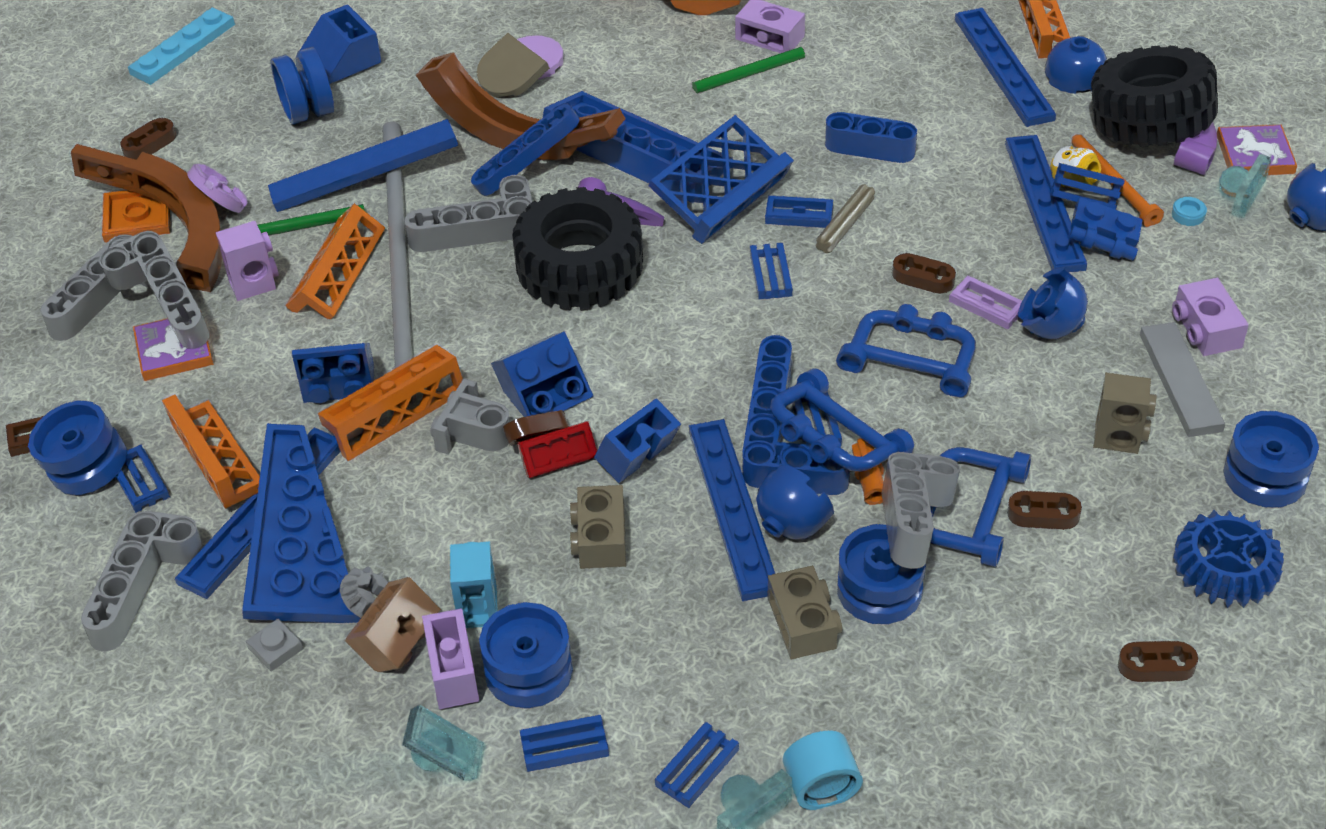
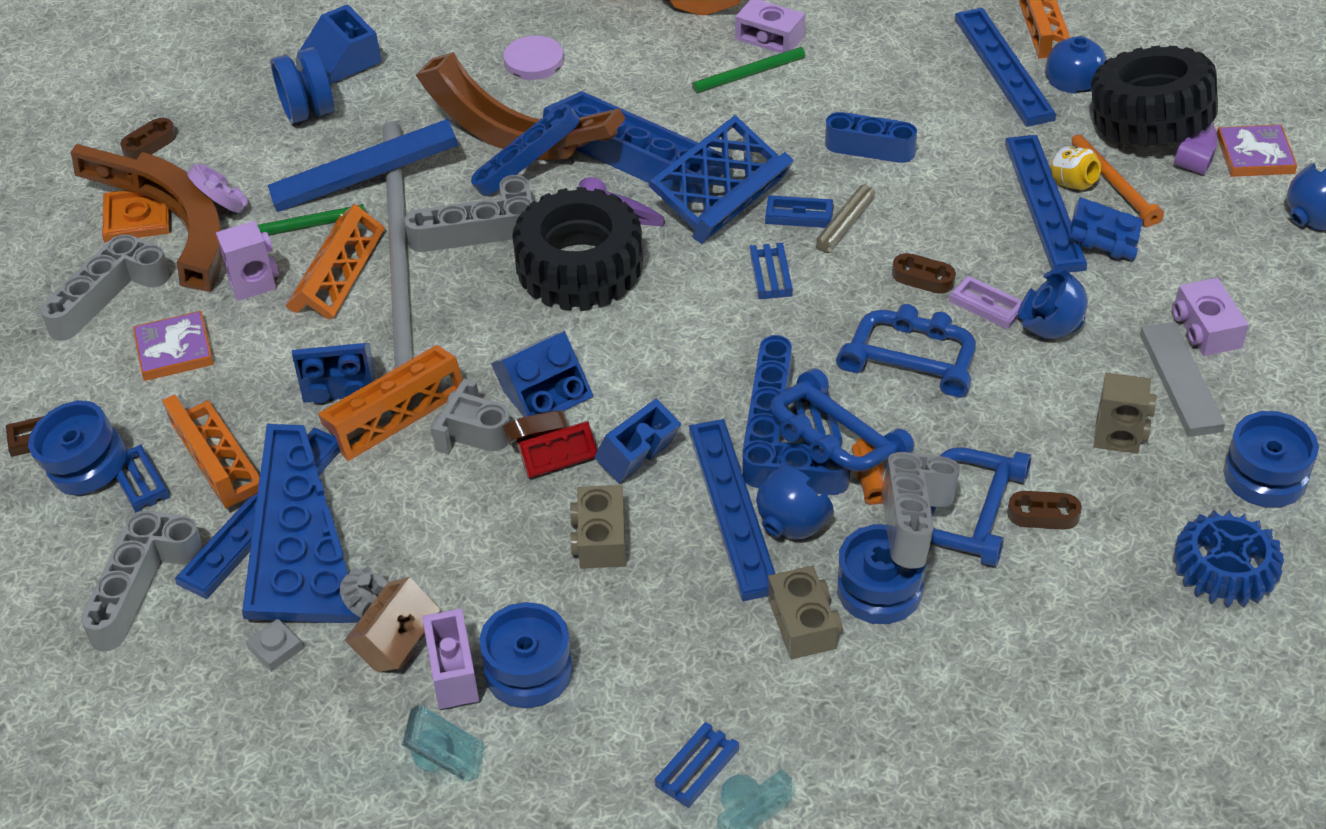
light grey beam [99,231,210,349] -> none
medium azure plate [128,7,235,85] -> none
medium azure brick [450,541,498,628] -> none
dark tan tile [477,33,550,98] -> none
blue tile [520,715,609,772] -> none
medium azure piece [782,731,863,810] -> none
blue tile [1050,163,1125,210] -> none
reddish brown beam [1118,641,1198,682] -> none
medium azure tile [1172,197,1207,226] -> none
clear light blue tile [1219,154,1271,218] -> none

